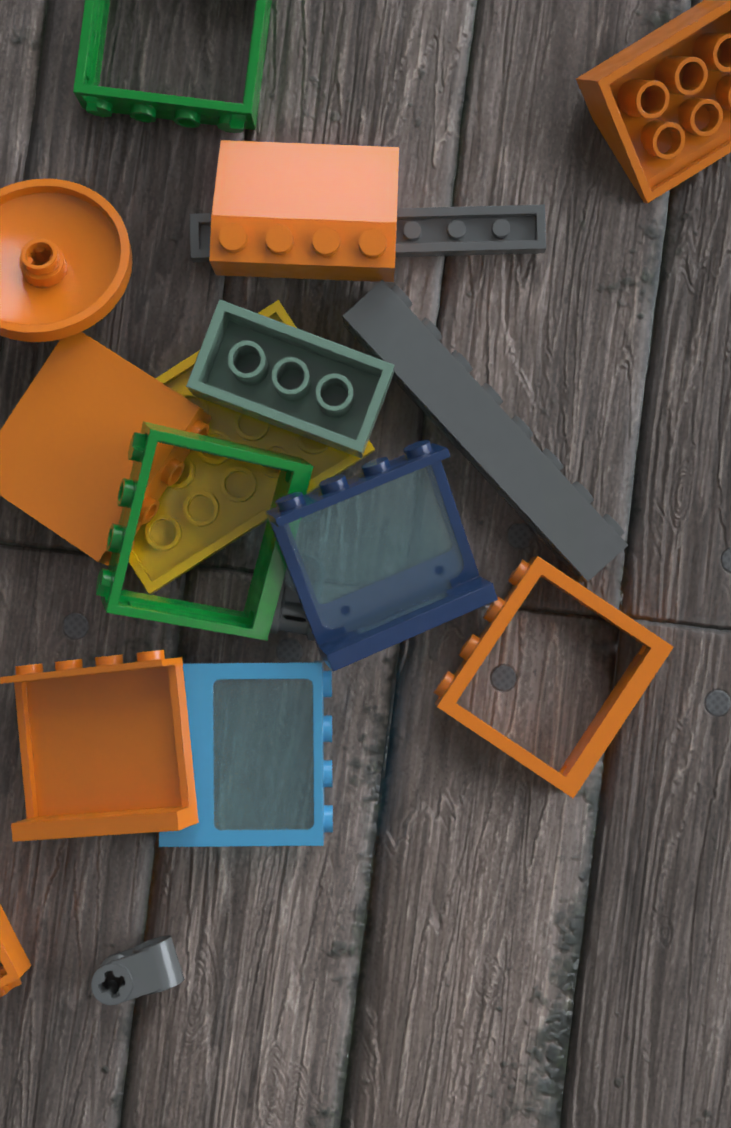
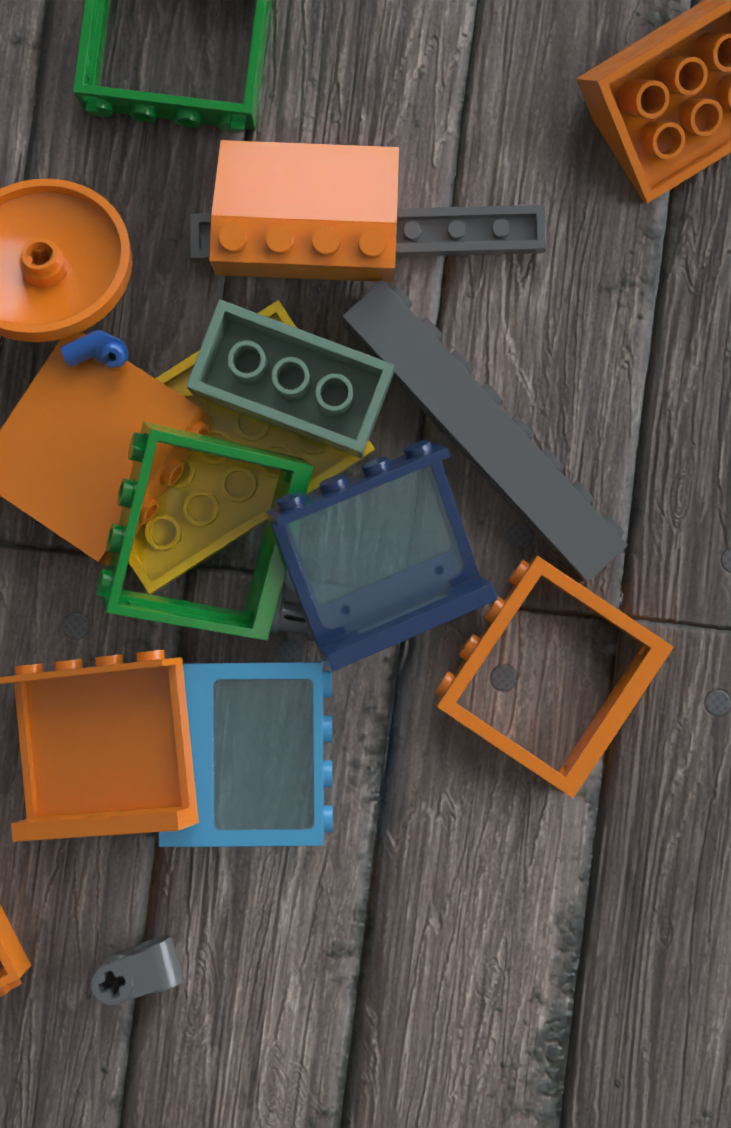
none -> blue arm [60,330,129,368]

